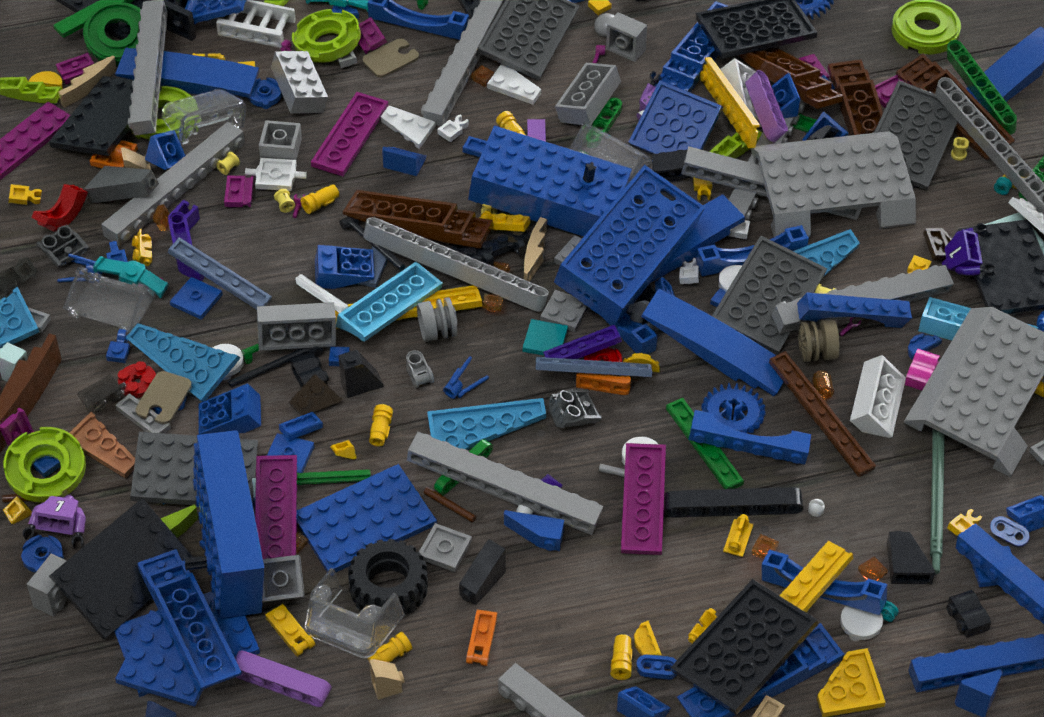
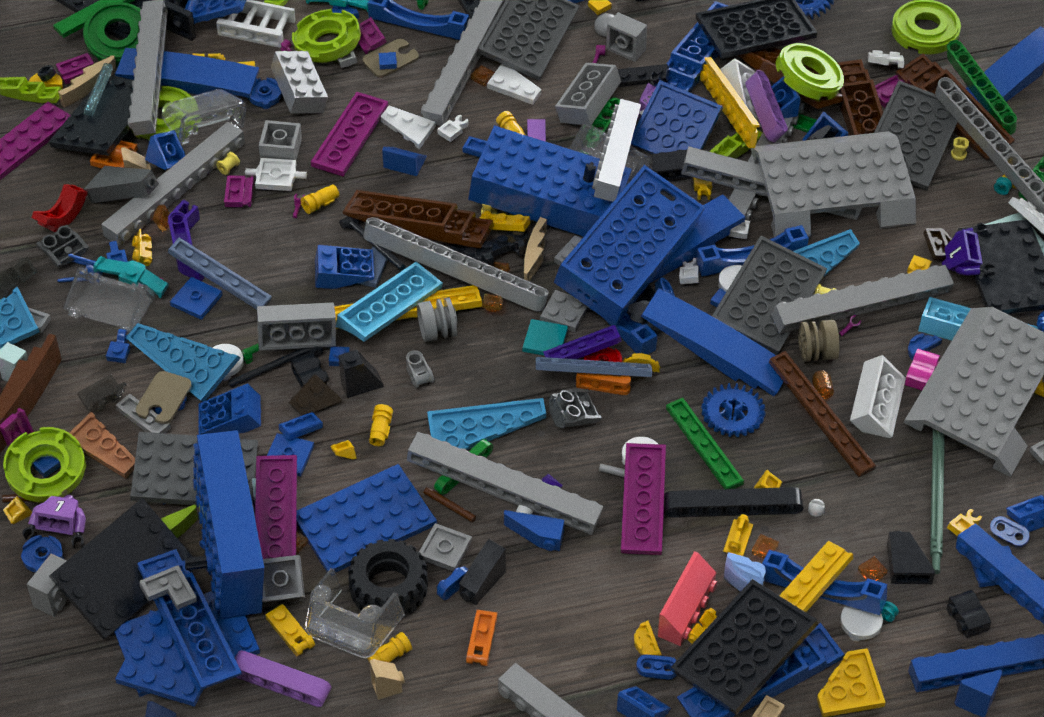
yellow plate [9,184,42,205] -> none
red plate [118,361,156,398] -> none
light yellow bush [274,189,295,213] -> none
white axle [295,274,348,313] -> none
green axle [297,470,371,485] -> none
blue plant [443,356,489,399] -> none
yellow axle [610,634,633,680] -> none
blue arch [689,410,811,465] -> none
blue arch [797,292,912,328] -> none
none -> black tile [38,65,56,81]
none -> clear light blue axle [84,63,113,116]
none -> light grey plate [139,565,196,610]
none -> blue tile [379,52,397,69]
none -> blue plate [437,566,468,600]
none -> brick [592,99,641,202]
none -> black plate [617,64,669,87]
none -> coral slope [658,551,717,646]
none -> light blue slope [724,552,766,592]
none -> yellow slope [754,470,782,488]
none -> lime piece [775,43,844,100]
none -> white wing [868,50,904,68]

